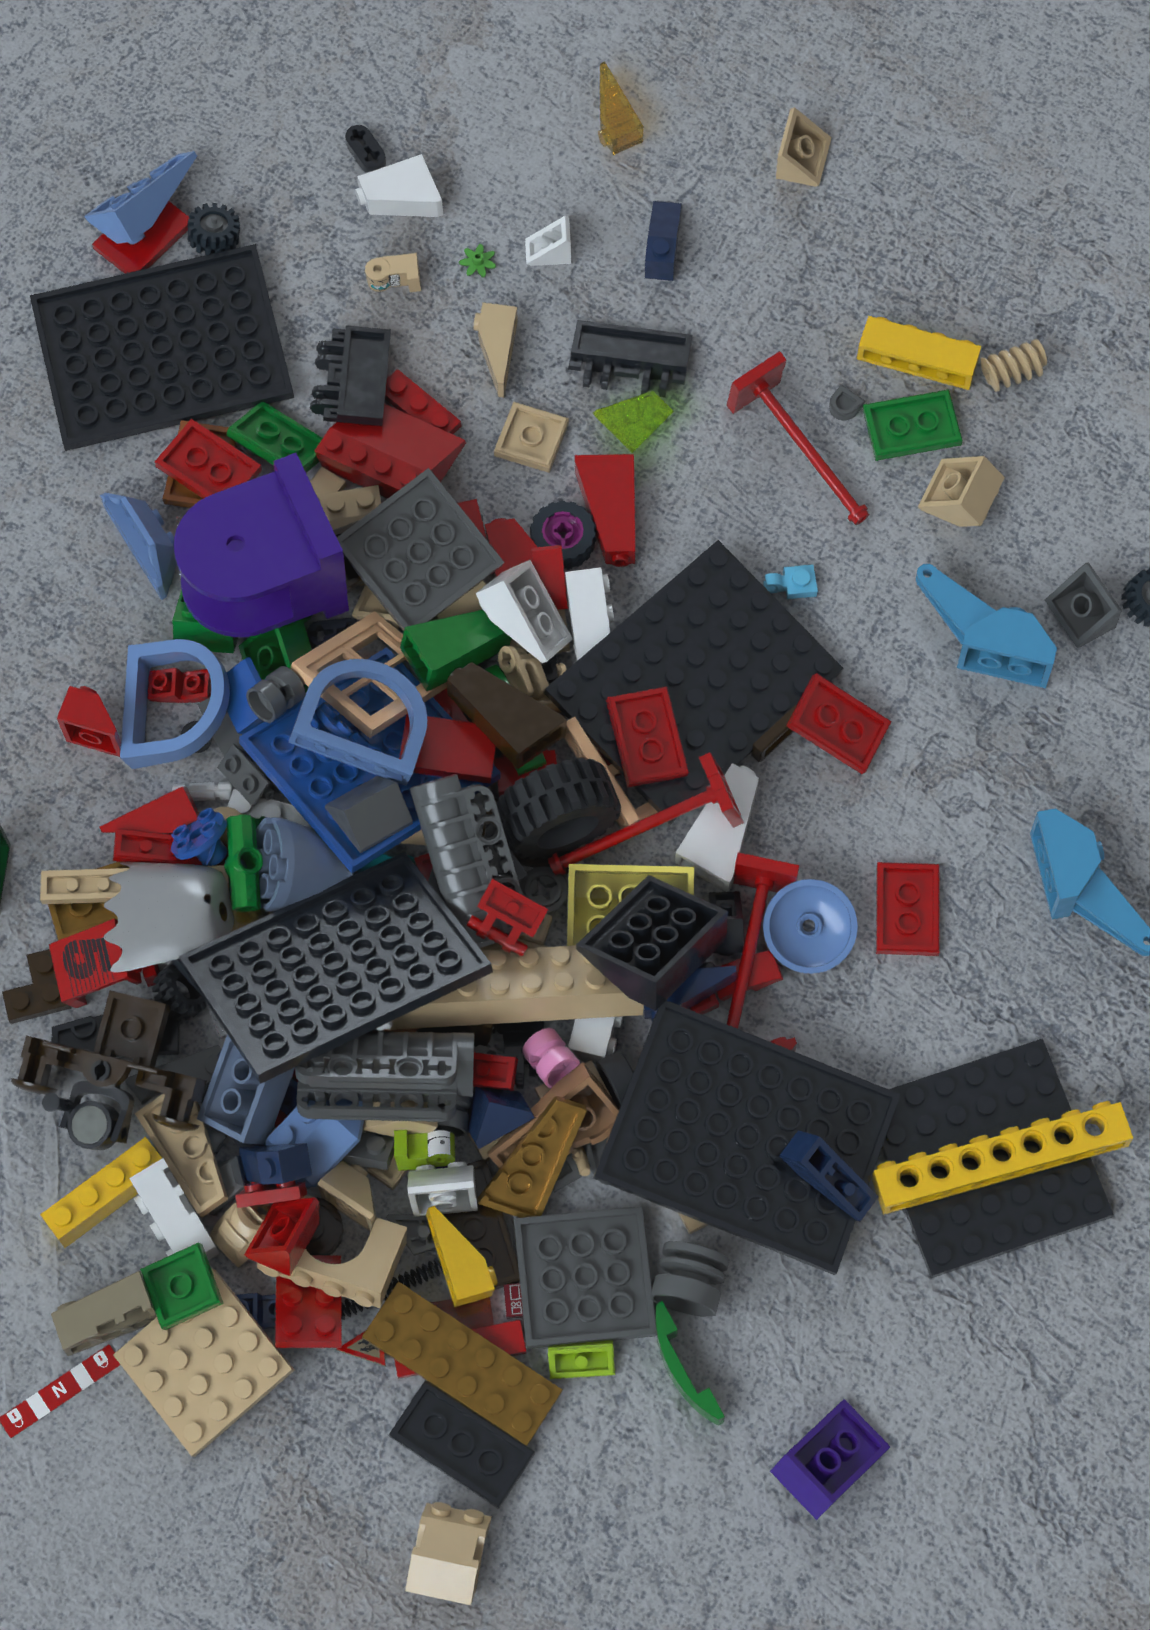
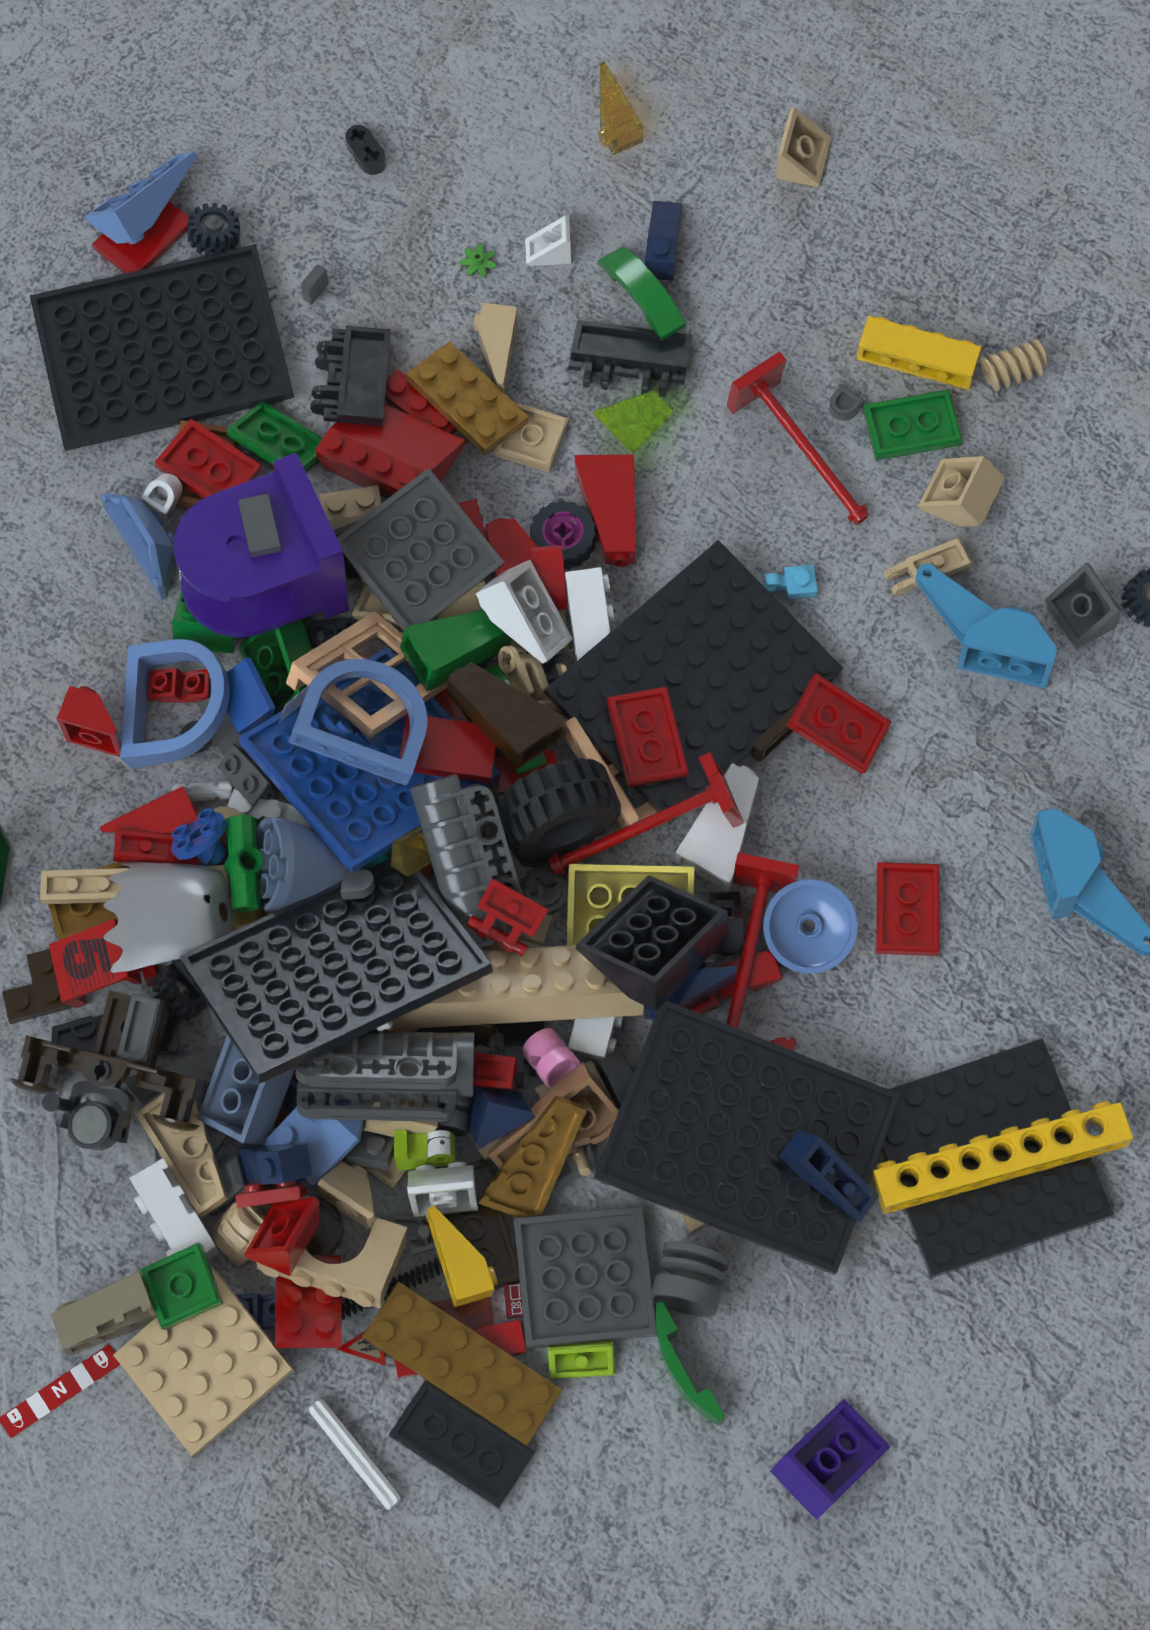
yellow brick [40,1137,162,1248] -> none
dark grey wheel [246,666,306,723] -> none
tan tile [310,467,346,501] -> none
dark grey slope [325,776,413,854] -> none
white slope [355,154,443,217] -> none
tan leg [365,253,421,292] -> none
tan piece [405,1502,492,1605] -> none
none -> dark grey tile [117,994,165,1063]
none -> white plate [141,473,182,514]
none -> dark grey tile [238,494,281,558]
none -> white sticker [278,684,310,724]
none -> dark grey tile [301,264,329,305]
none -> white axle [309,1399,401,1510]
none -> dark grey tile [340,869,375,899]
none -> clear yellow slope [391,826,431,876]
none -> pearl gold plate [406,341,529,455]
none -> green slope [598,246,686,340]
none -> tan hinge [883,538,972,596]

